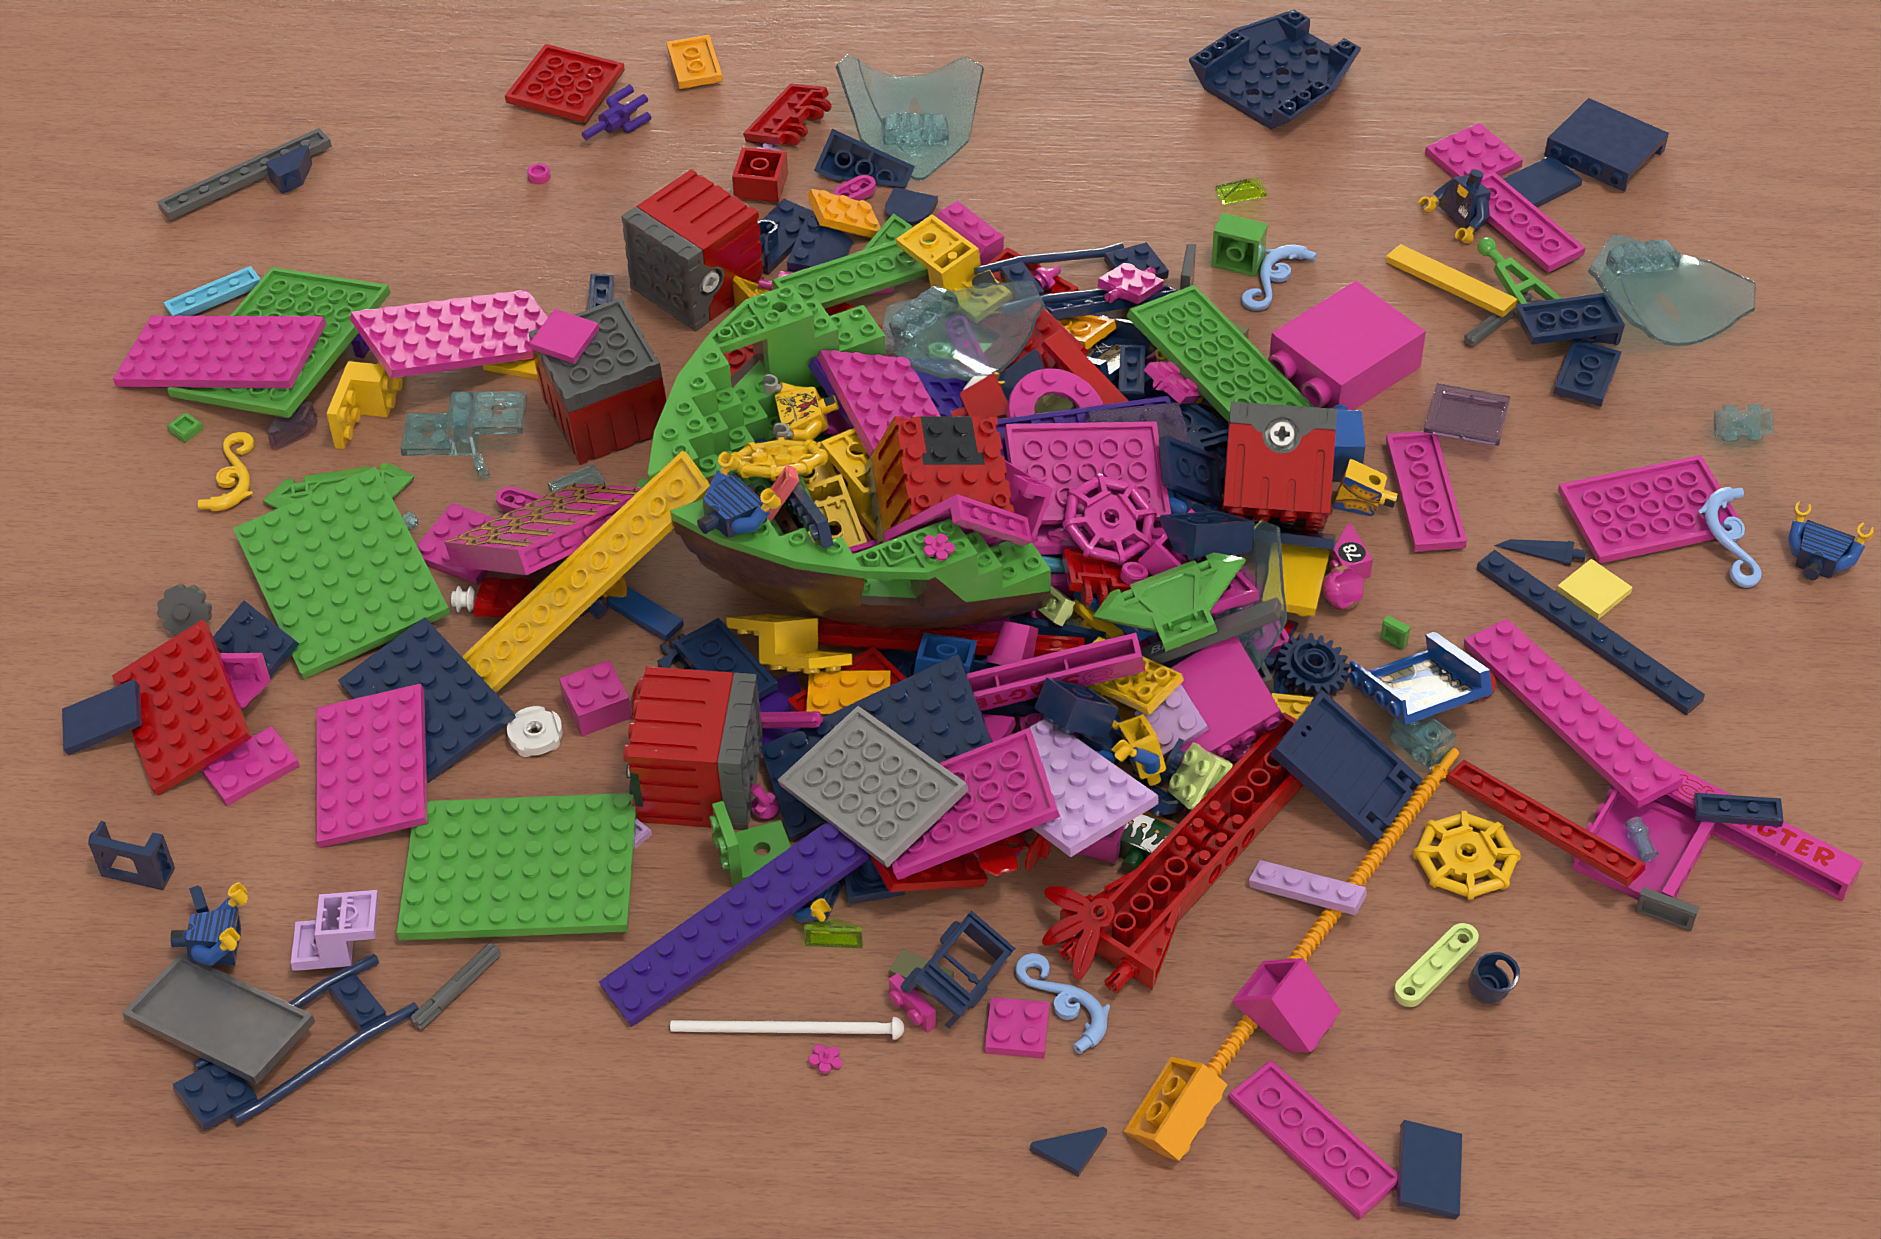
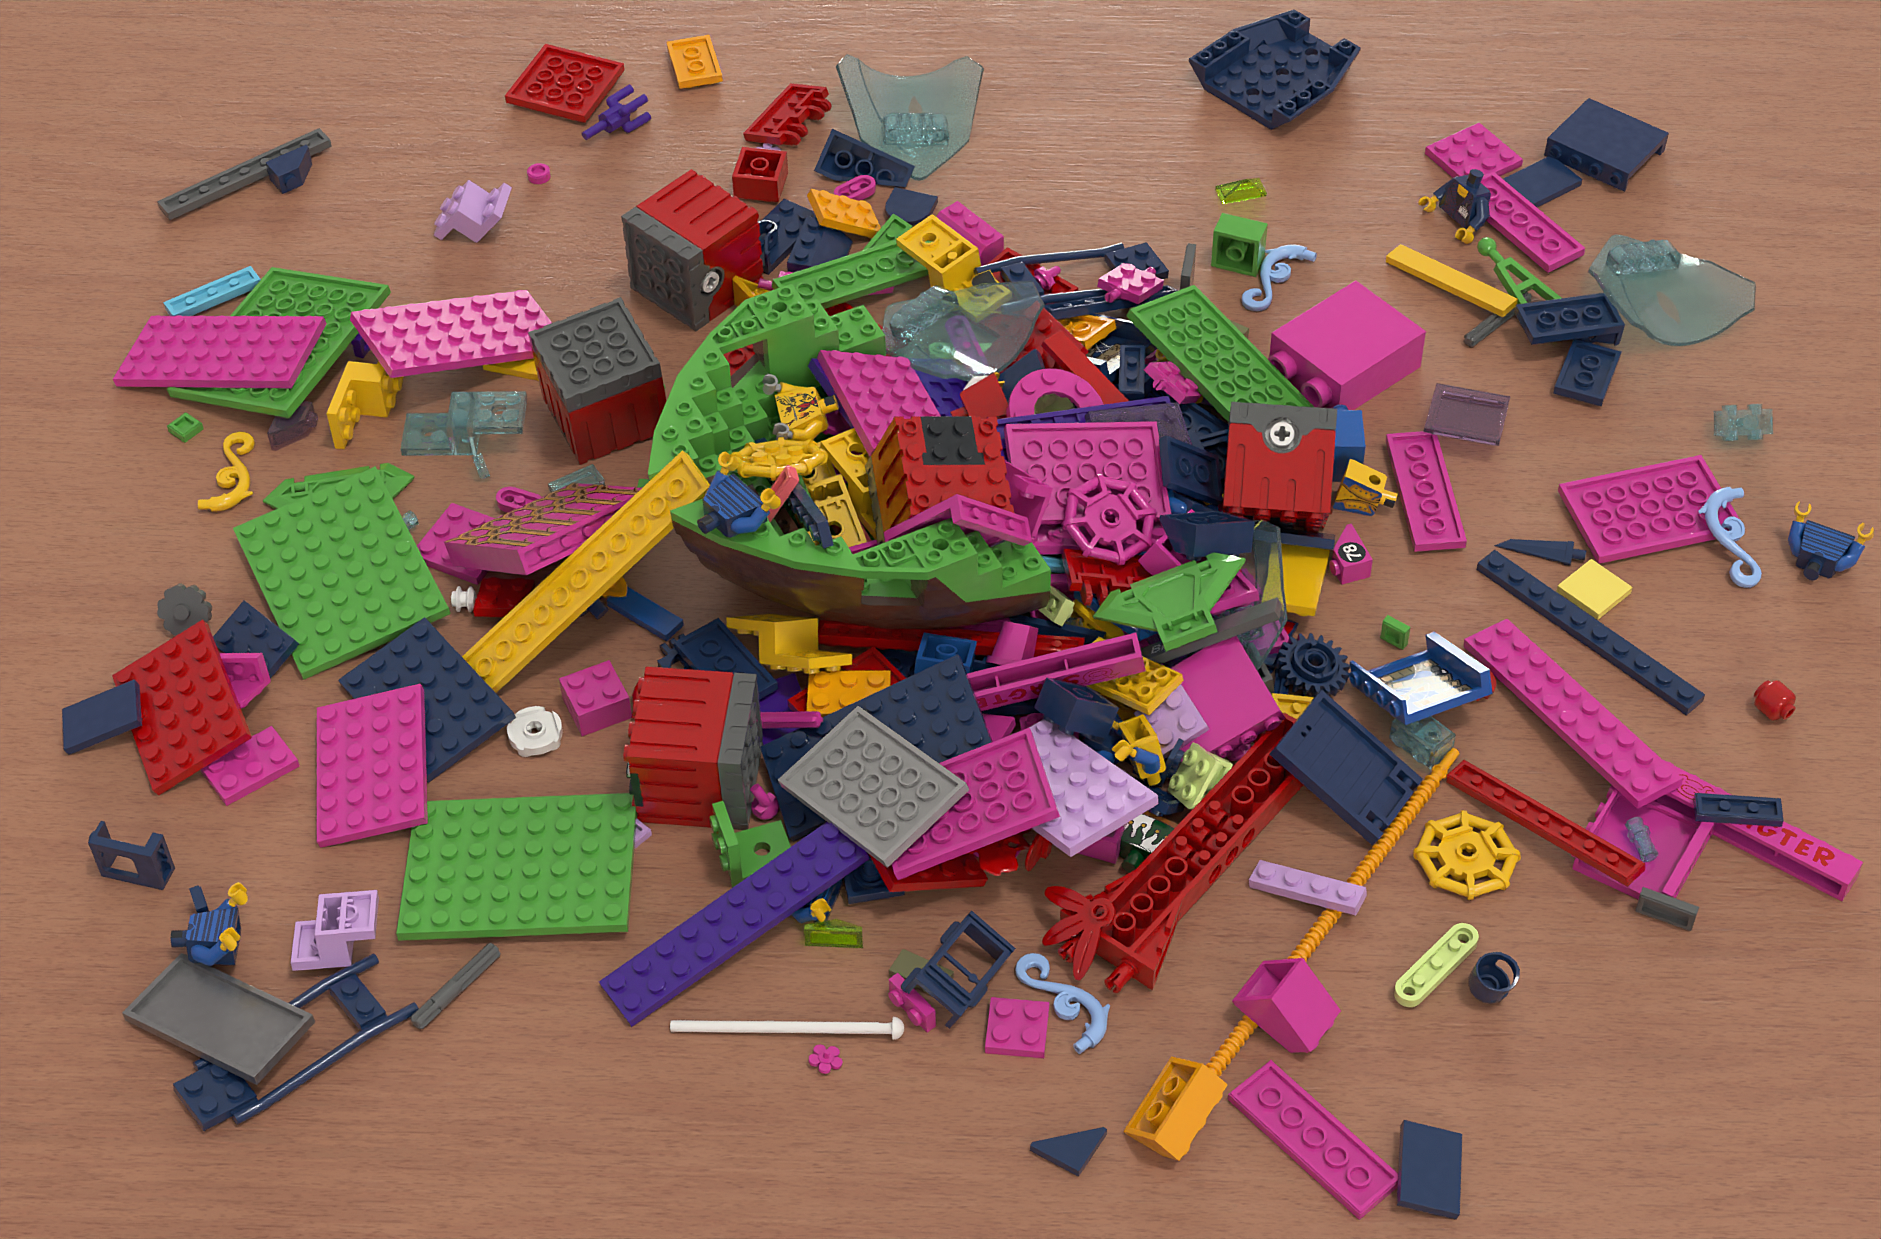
dark pink tile [529,309,600,364] -> none
dark blue tile [588,273,614,310] -> none
dark pink plant [923,534,955,561] -> none
dark pink tile [1120,562,1148,585] -> none
dark pink hair [1322,565,1364,610] -> none
none -> lavender bracket [434,180,512,243]
none -> red head [1754,680,1796,721]

